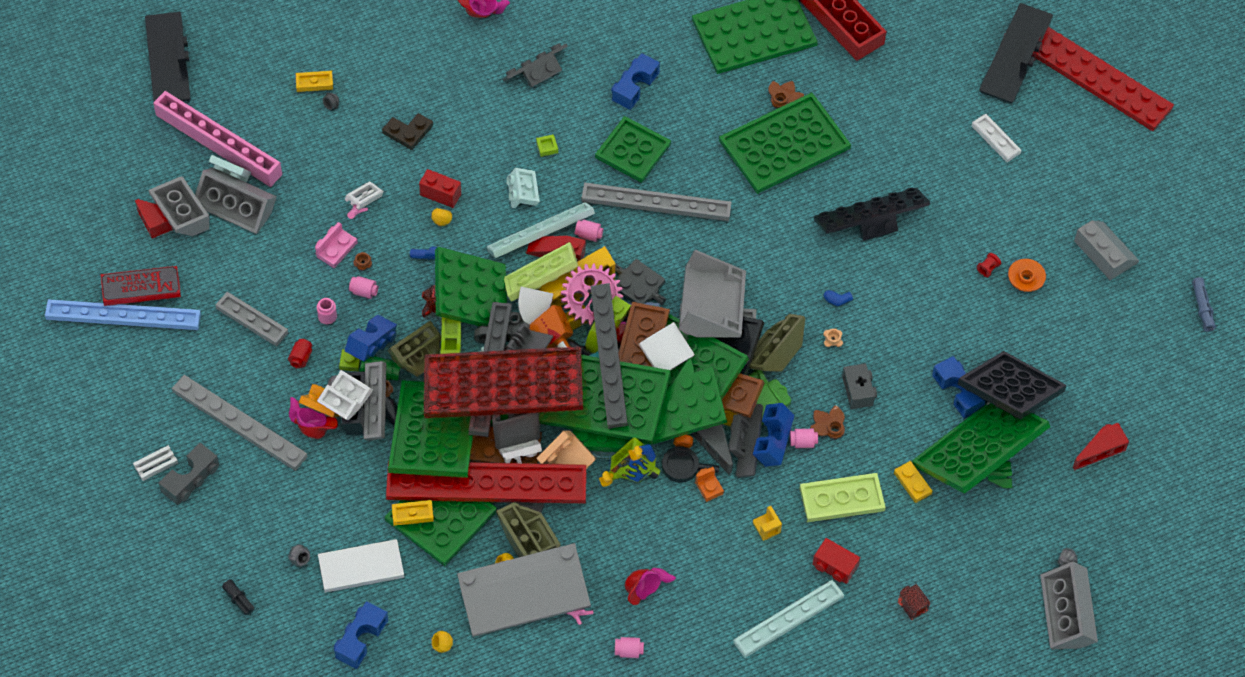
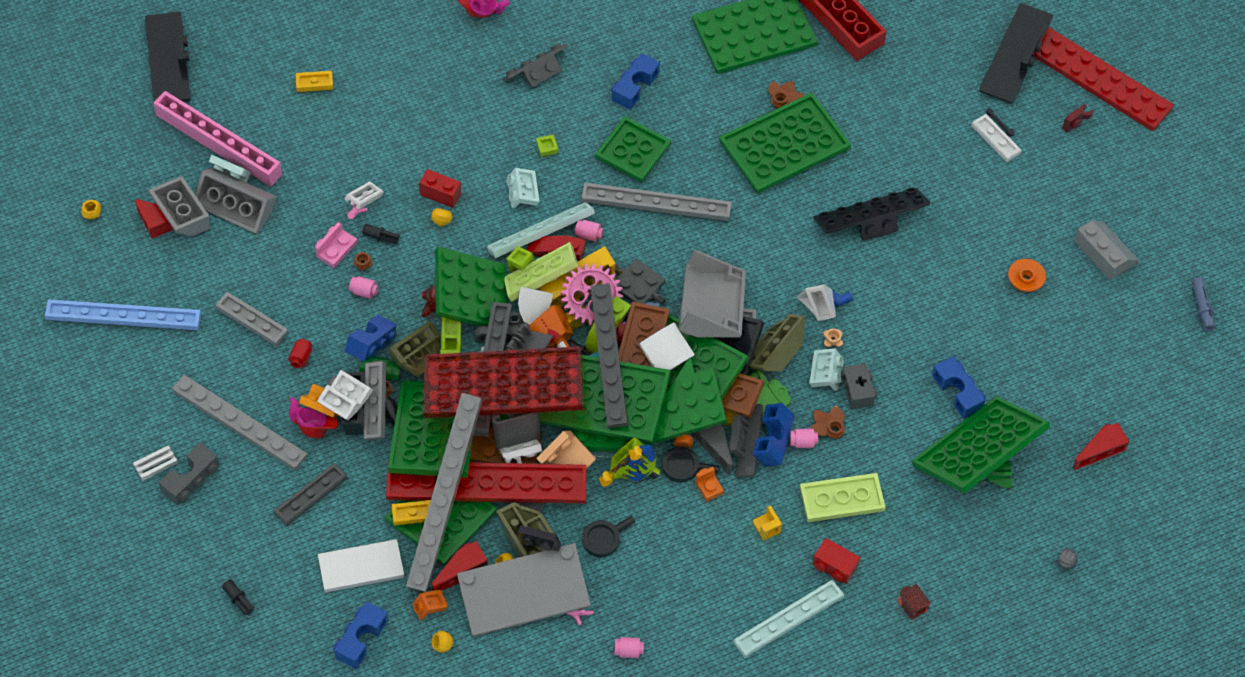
tile [101,266,181,306] -> none
flat silver piece [288,544,310,567] -> none
bright pink brick [317,298,337,324] -> none
dark grey plate [323,93,339,110] -> none
lime plate [339,349,361,372] -> none
dark brown plate [382,113,433,150] -> none
blue arm [410,246,437,260] -> none
dark pink hair [625,568,676,605] -> none
yellow plate [894,461,932,503] -> none
black plate [958,351,1066,420] -> none
red bush [977,253,1001,278] -> none
light grey slope [1040,562,1098,649] -> none
none -> yellow piece [81,200,101,219]
none -> dark grey tile [274,463,348,526]
none -> black axle [362,223,400,244]
none -> light grey brick [406,393,483,593]
none -> orange bracket [413,590,448,620]
none -> red slope [432,541,488,591]
none -> lime panel [506,246,534,273]
none -> black plate [518,525,561,551]
none -> black piece [582,516,635,557]
none -> white slope [796,284,836,321]
none -> light aqua bracket [809,348,844,391]
none -> black hinge [986,108,1014,137]
none -> dark red plate [1062,104,1093,133]

